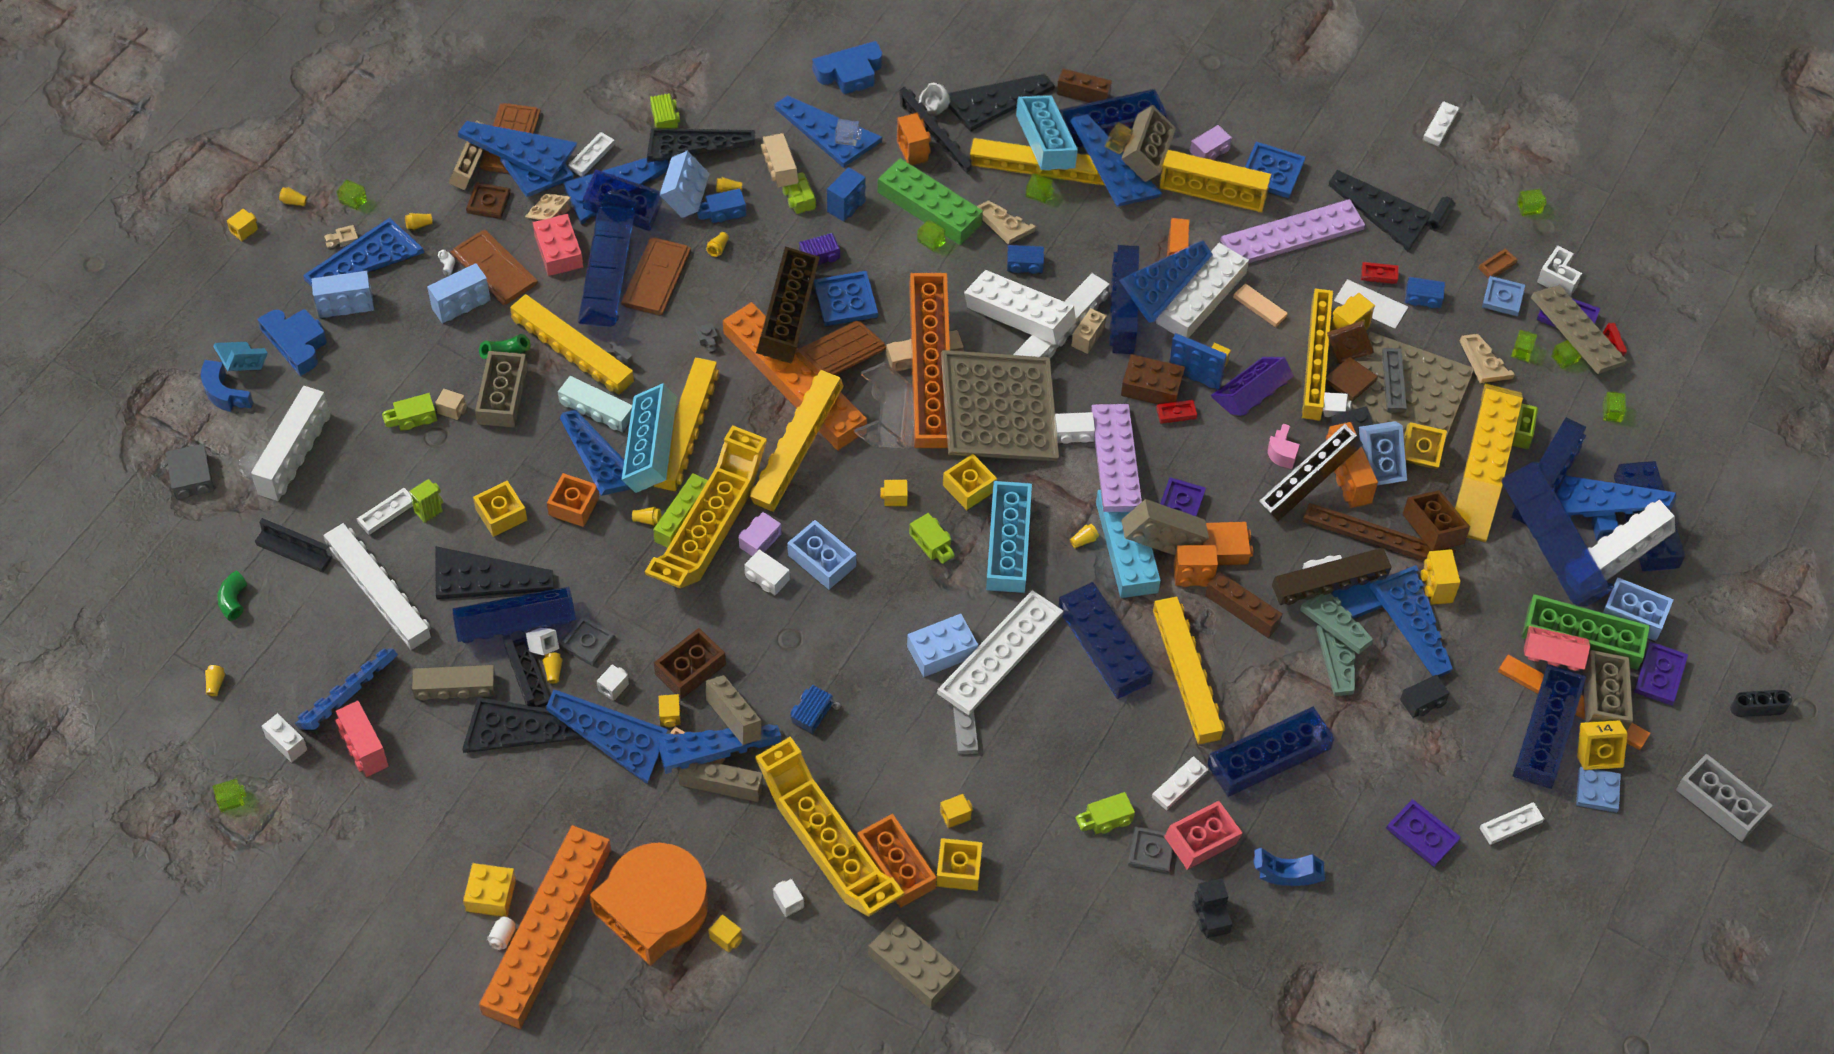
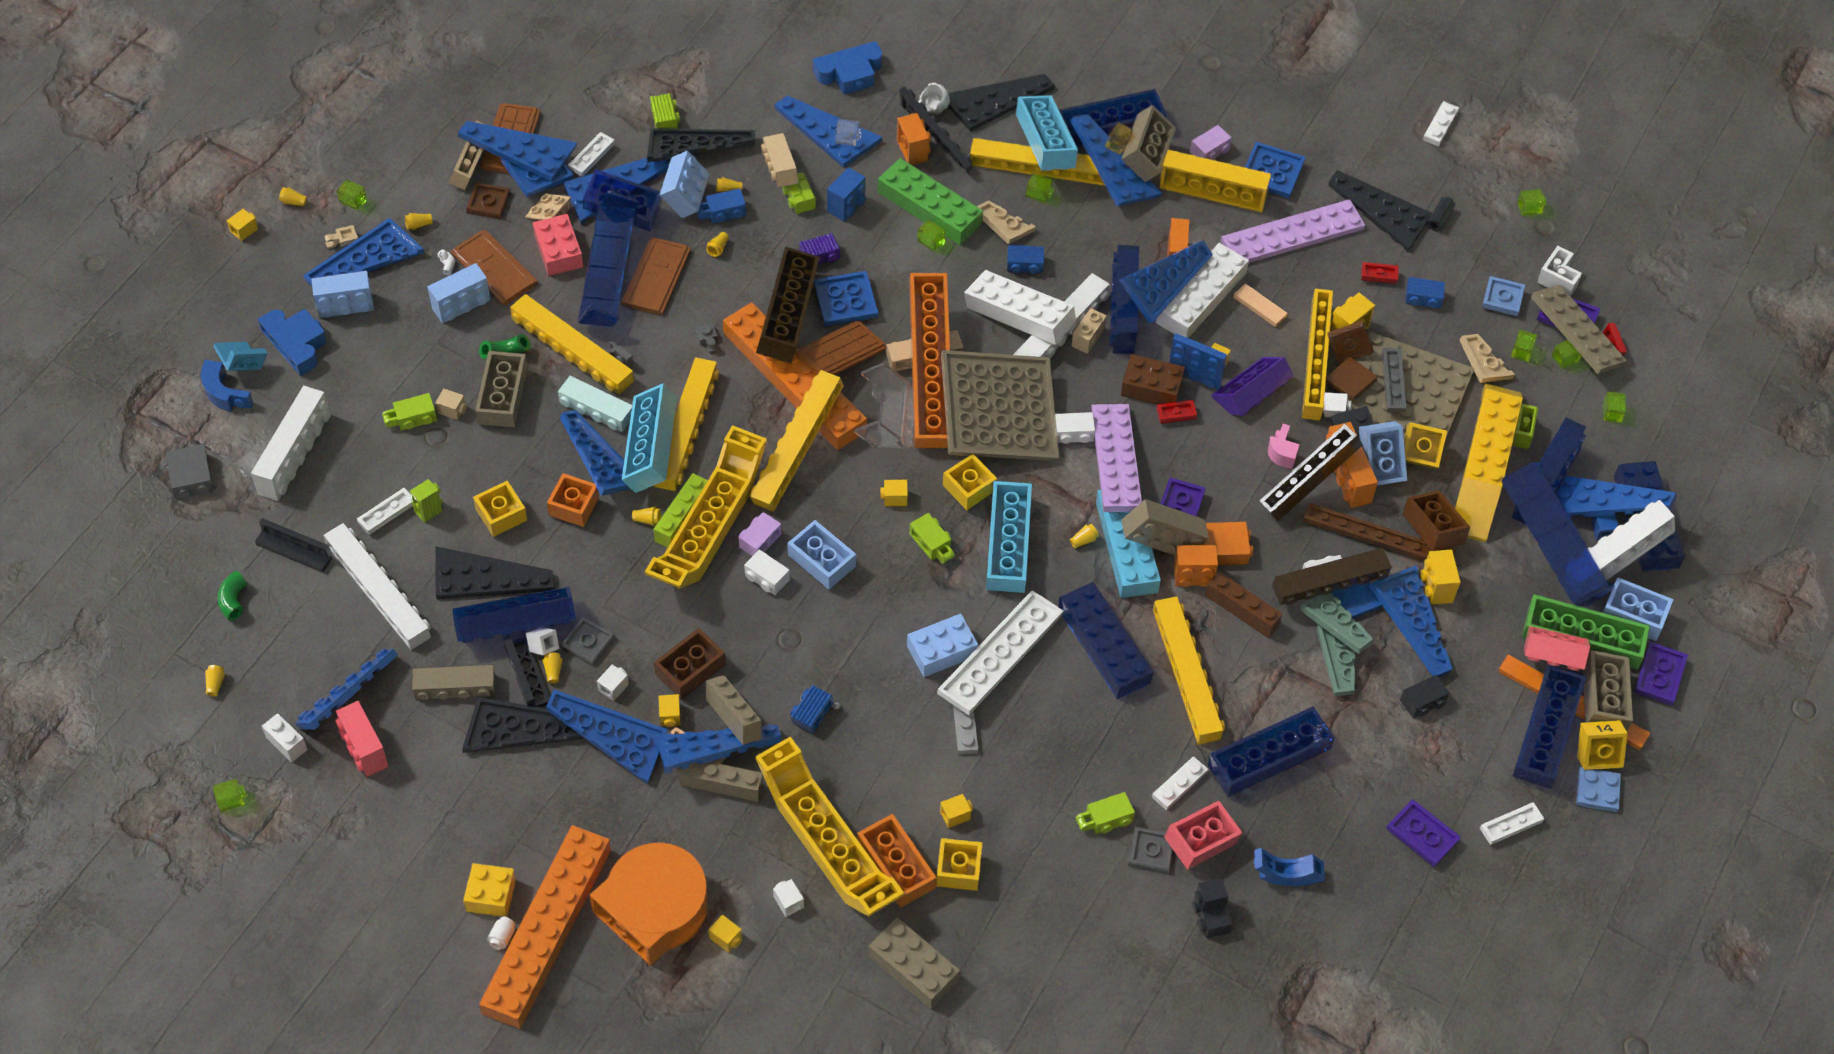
reddish brown brick [1057,69,1112,107] -> none
white sticker [1334,280,1408,328] -> none
dark orange tile [1478,249,1518,278] -> none
light grey brick [1676,754,1773,842] -> none
black beam [1730,690,1792,717] -> none

